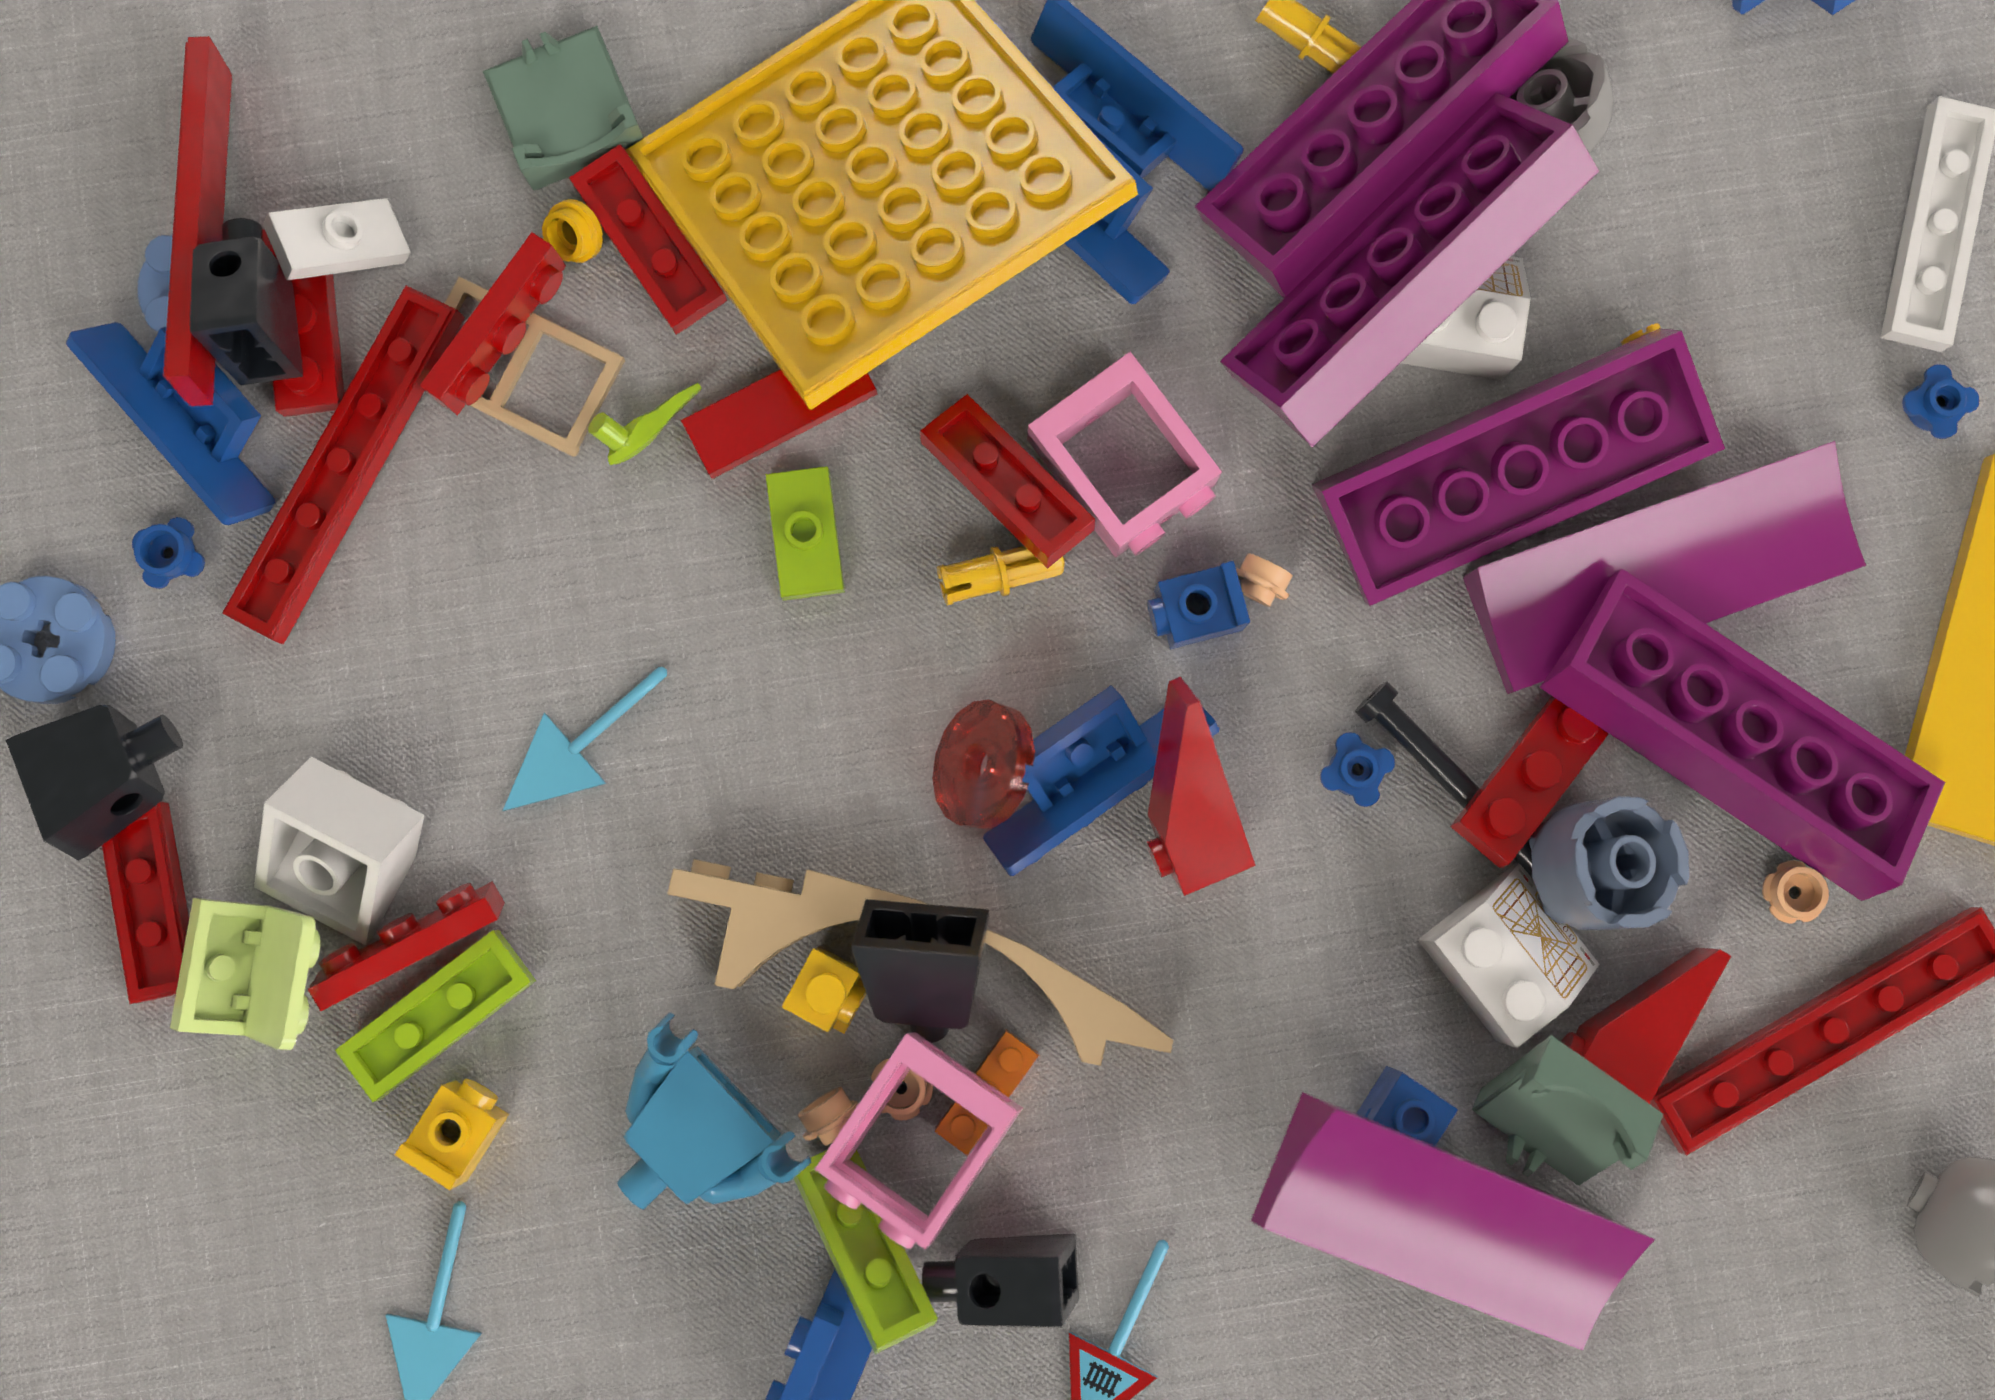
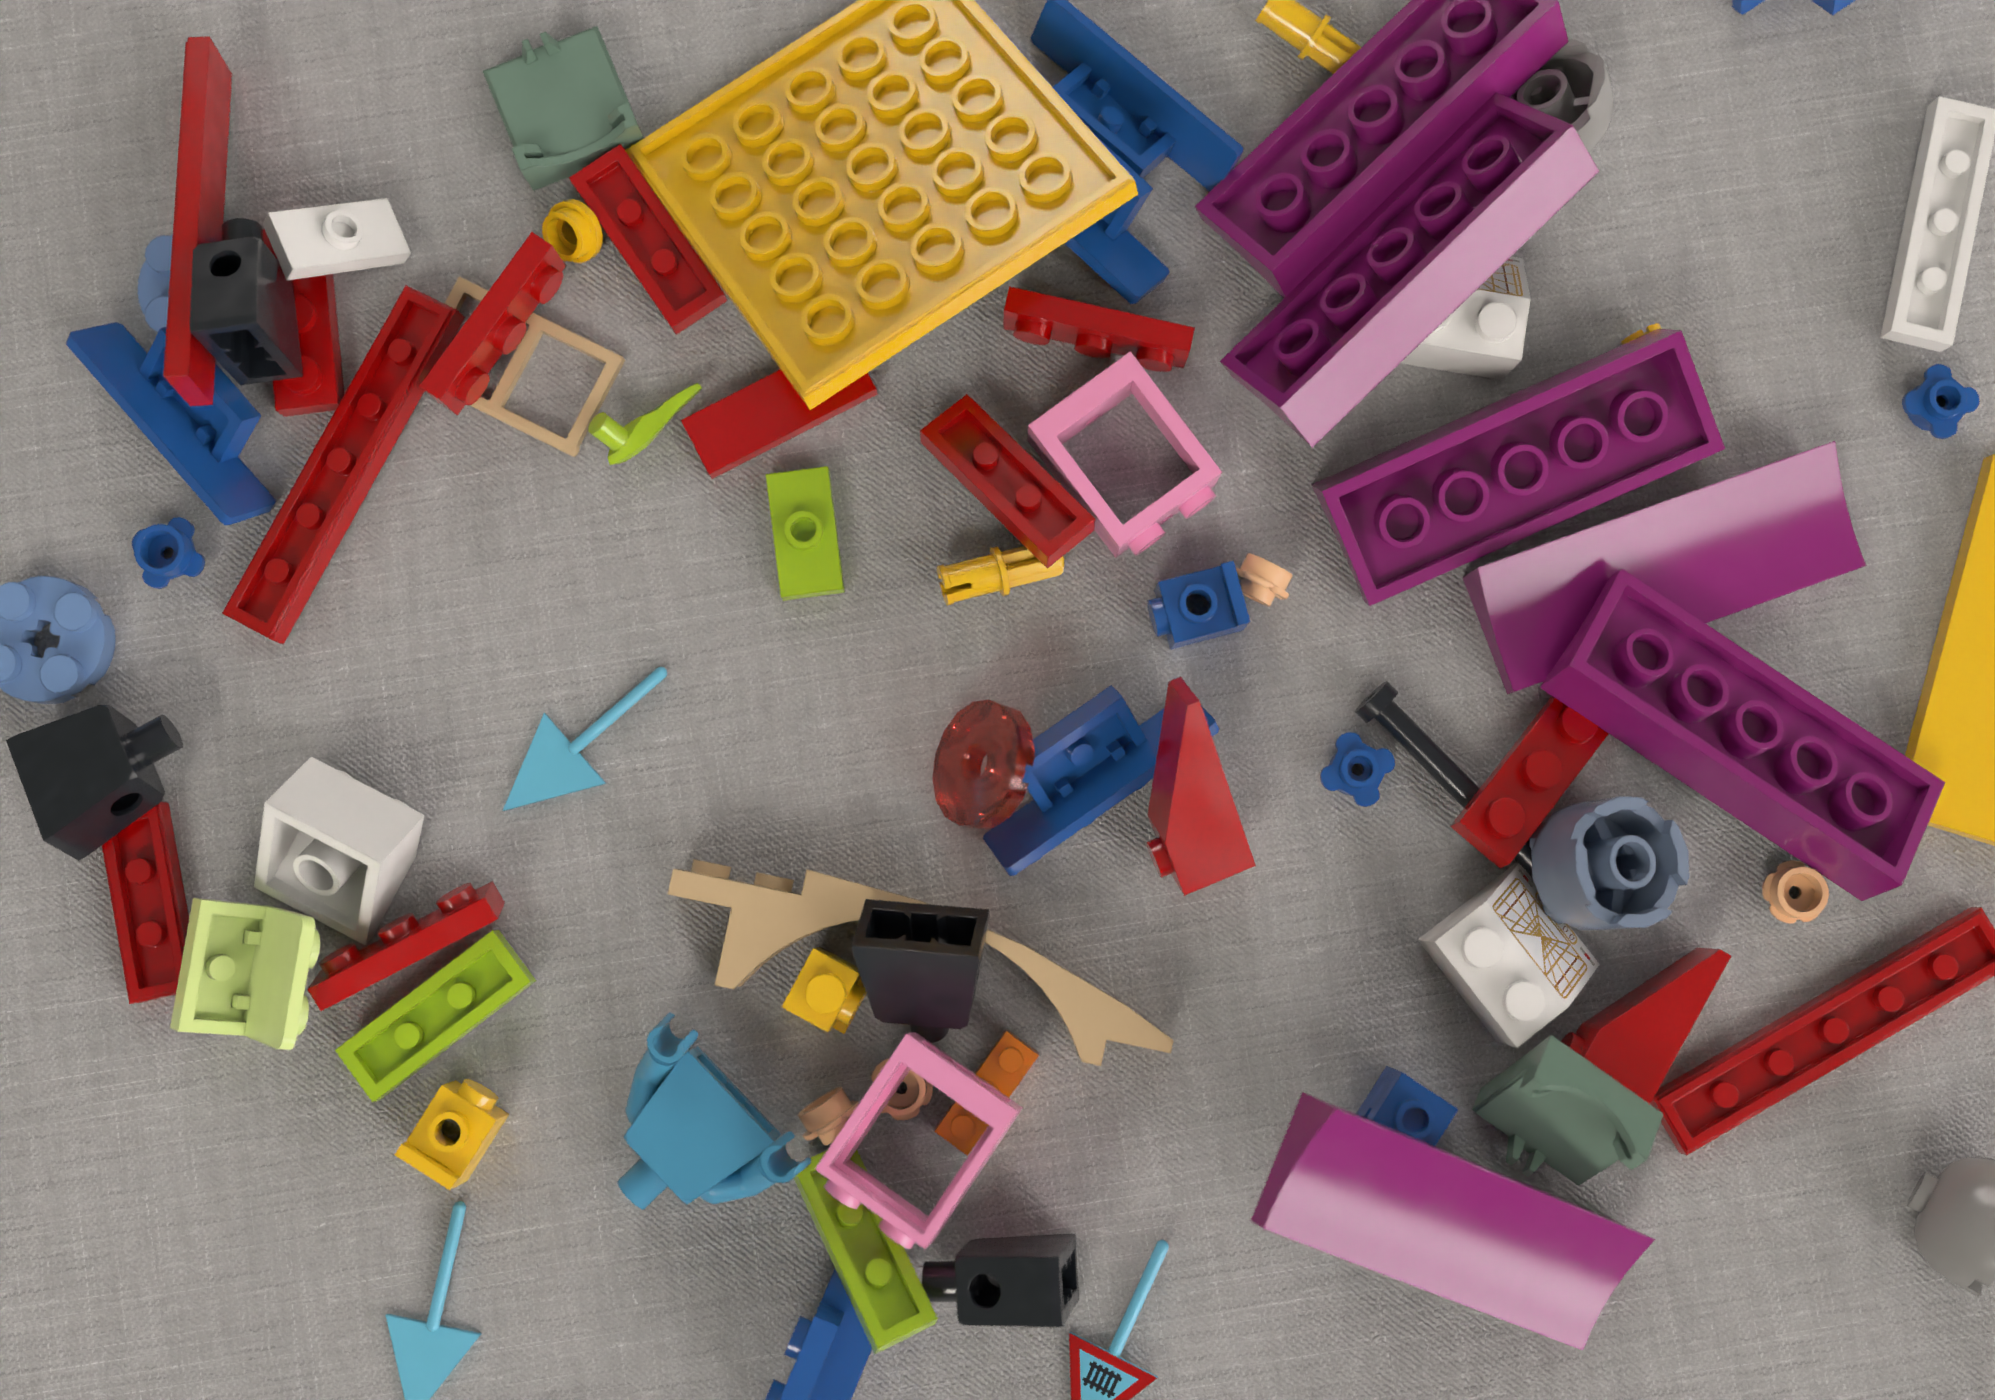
none -> red plate [1003,286,1195,372]

